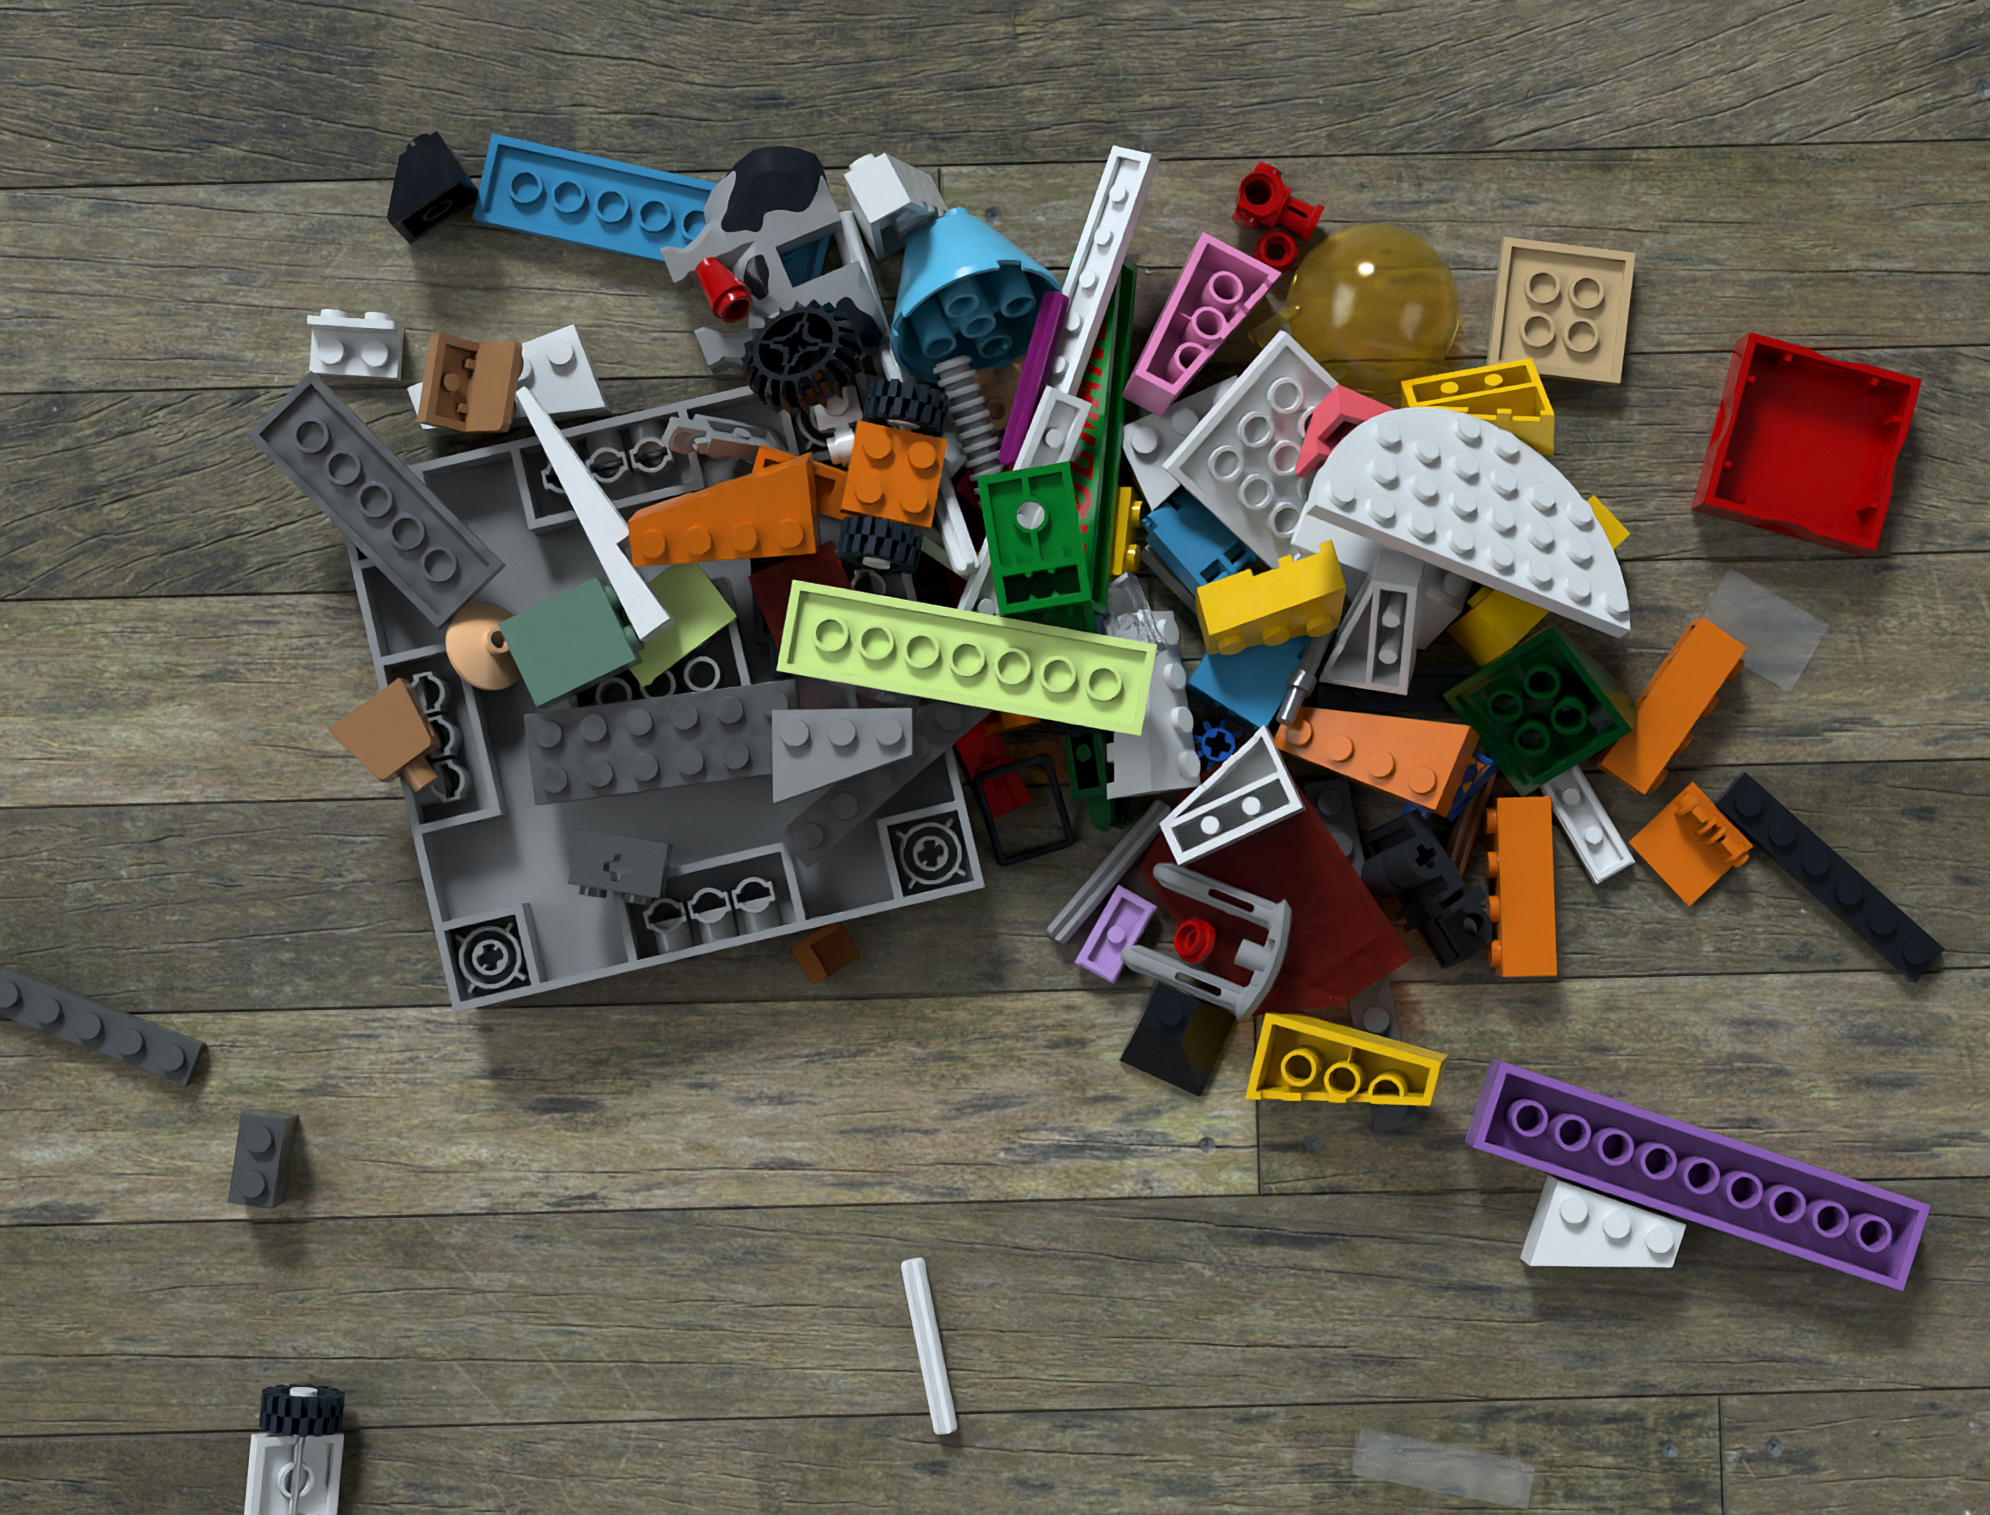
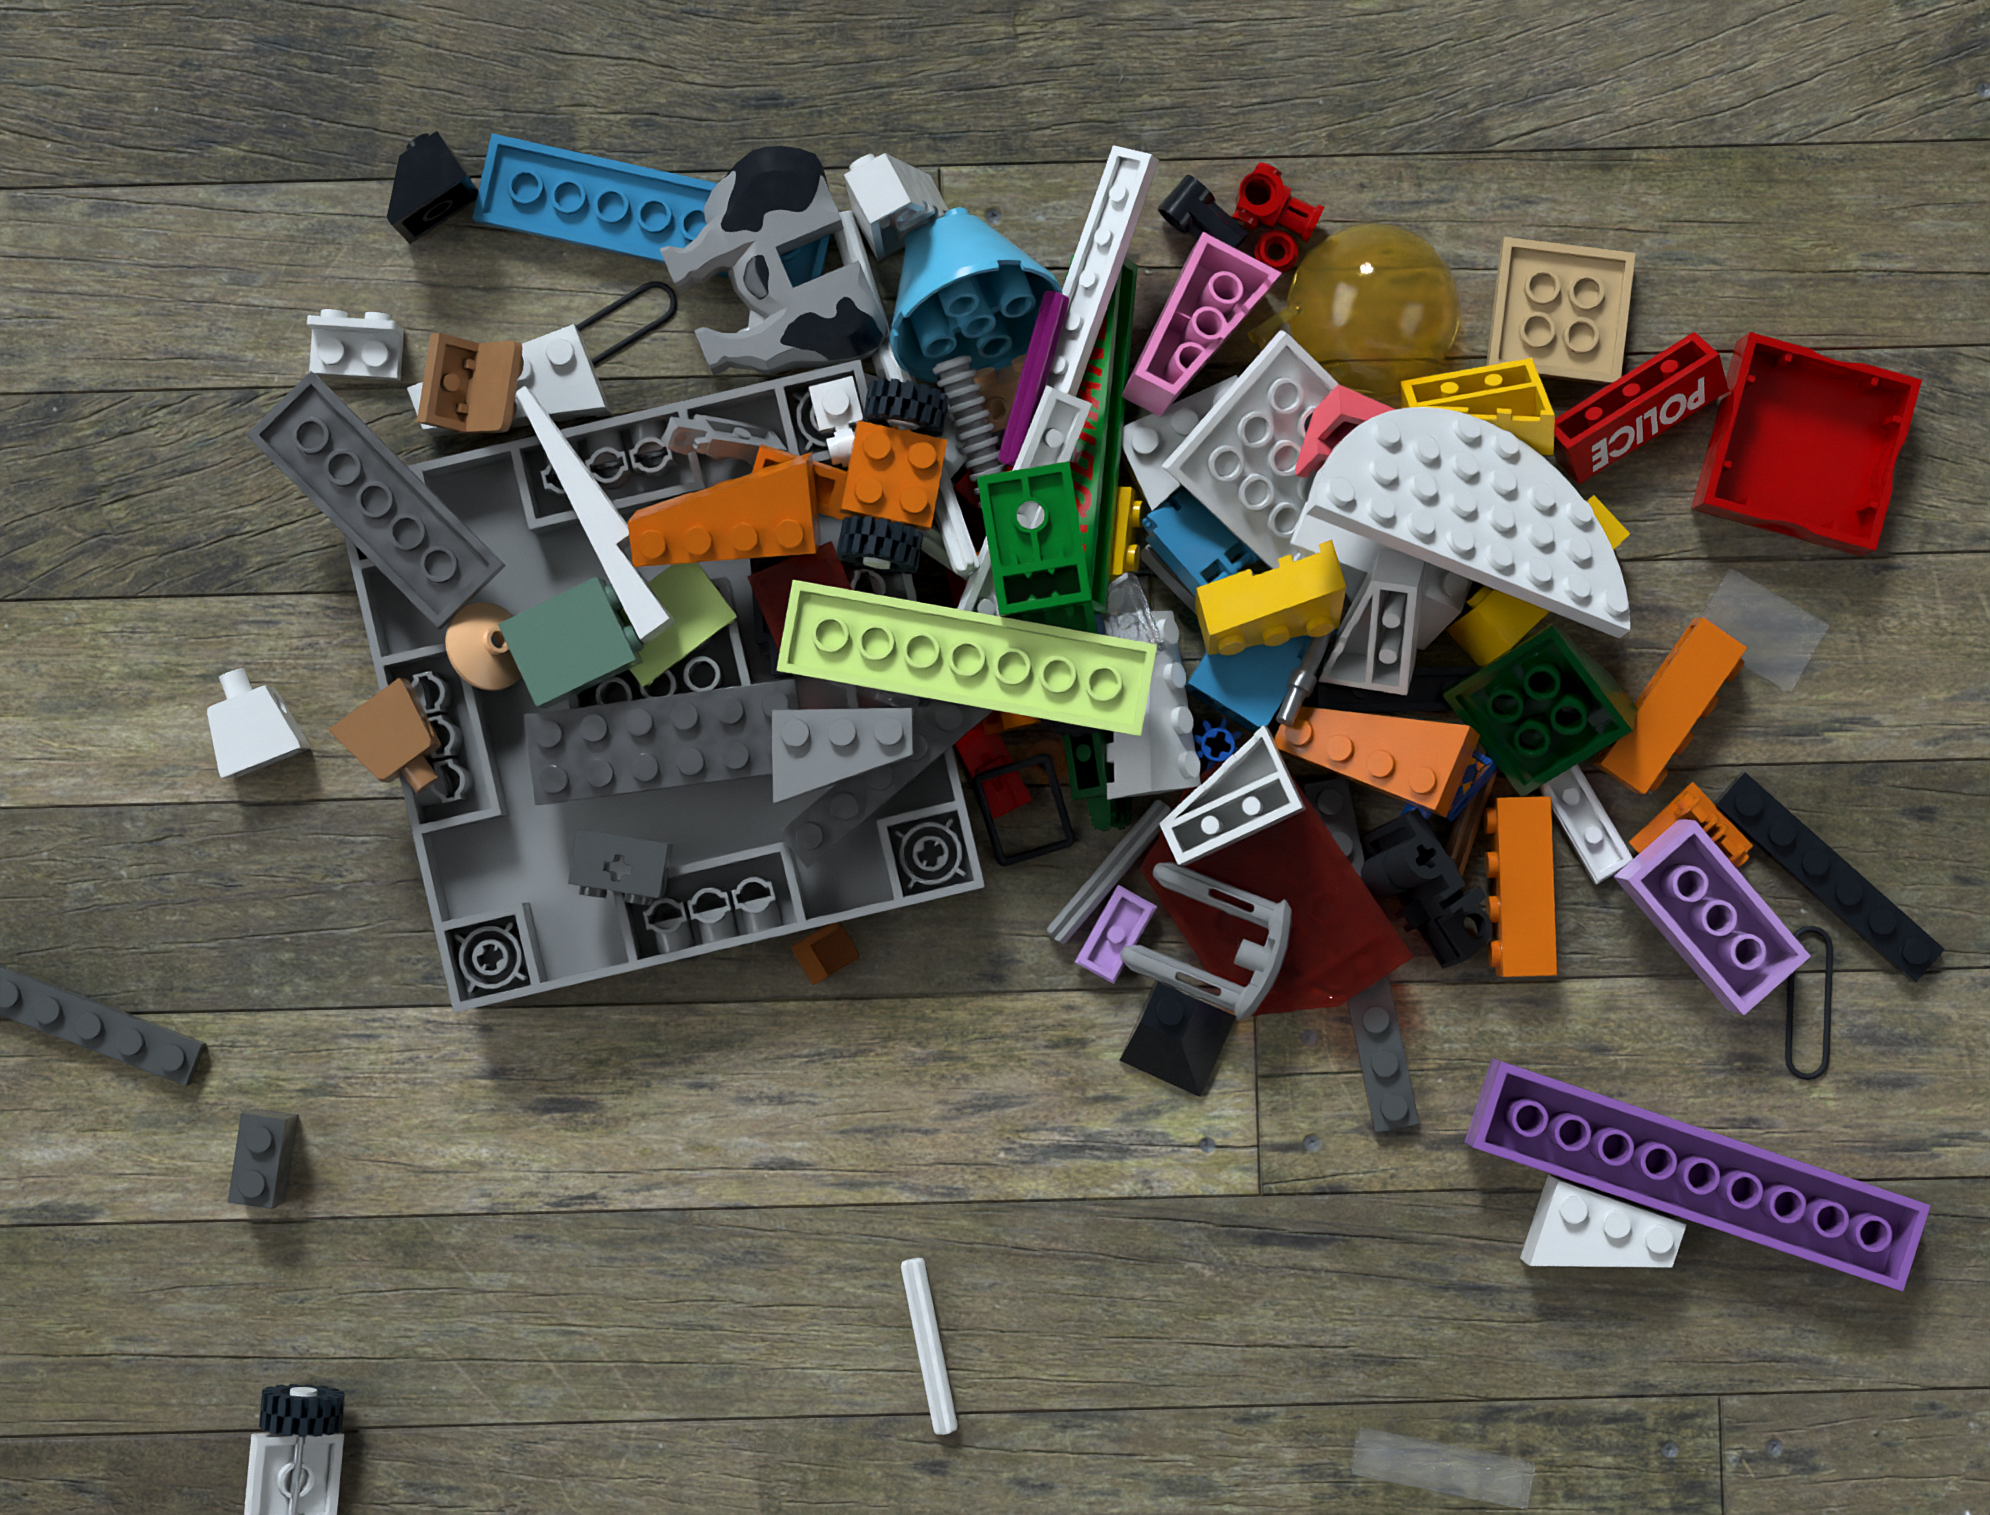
red cone [695,257,753,323] -> none
black gear [741,299,865,416] -> none
red plate [1174,919,1215,964] -> none
yellow wedge [1245,1007,1449,1106] -> none
none -> white torso [207,668,311,779]
none -> black piece [576,281,677,366]
none -> black piece [1157,174,1249,249]
none -> red brick [1554,332,1729,484]
none -> lavender brick [1613,818,1811,1015]
none -> black piece [1785,925,1833,1080]

